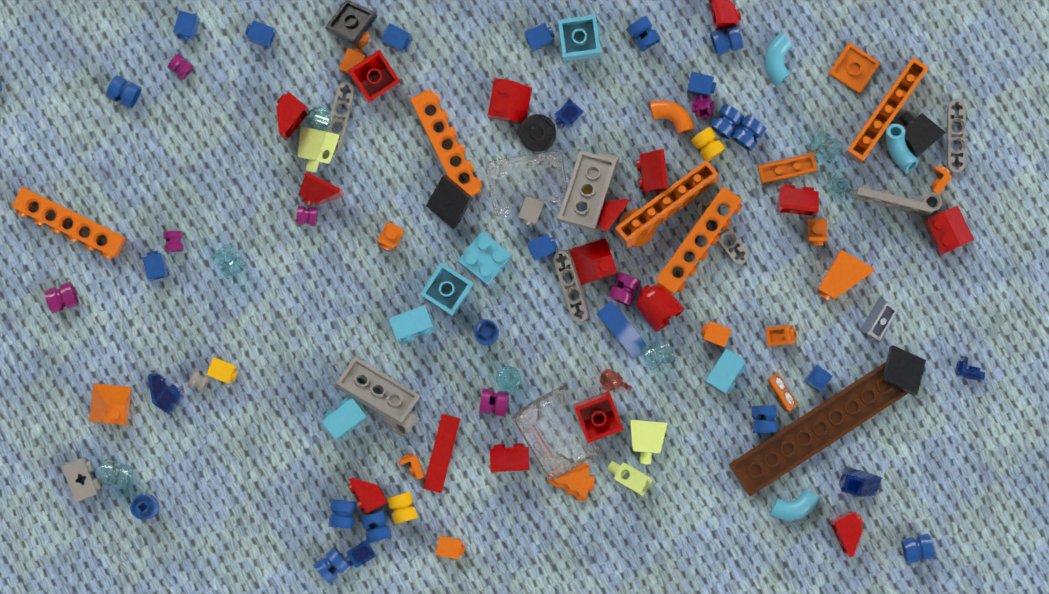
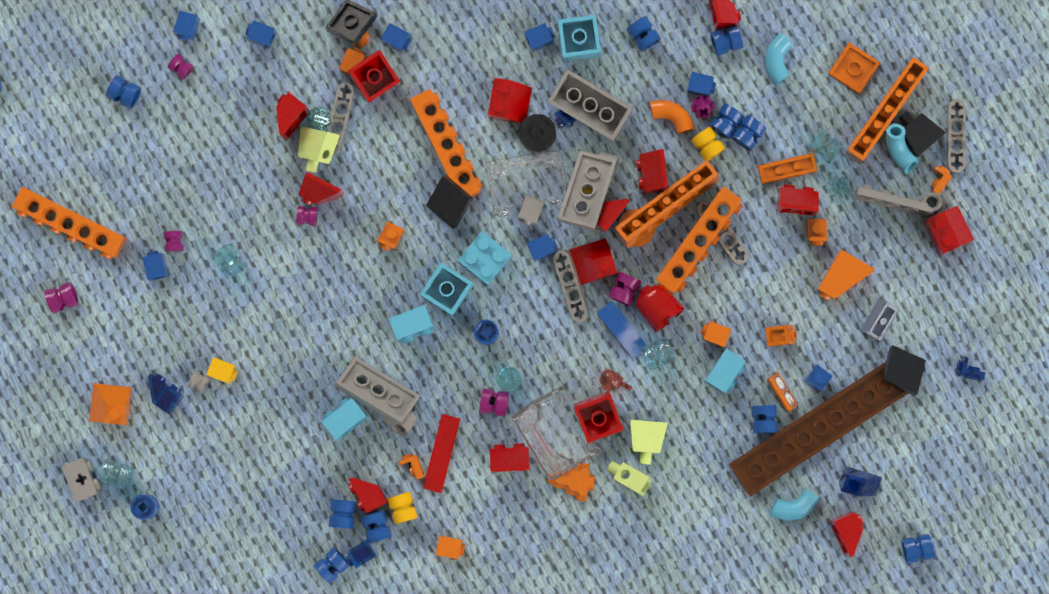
none -> light grey slope [548,69,634,141]

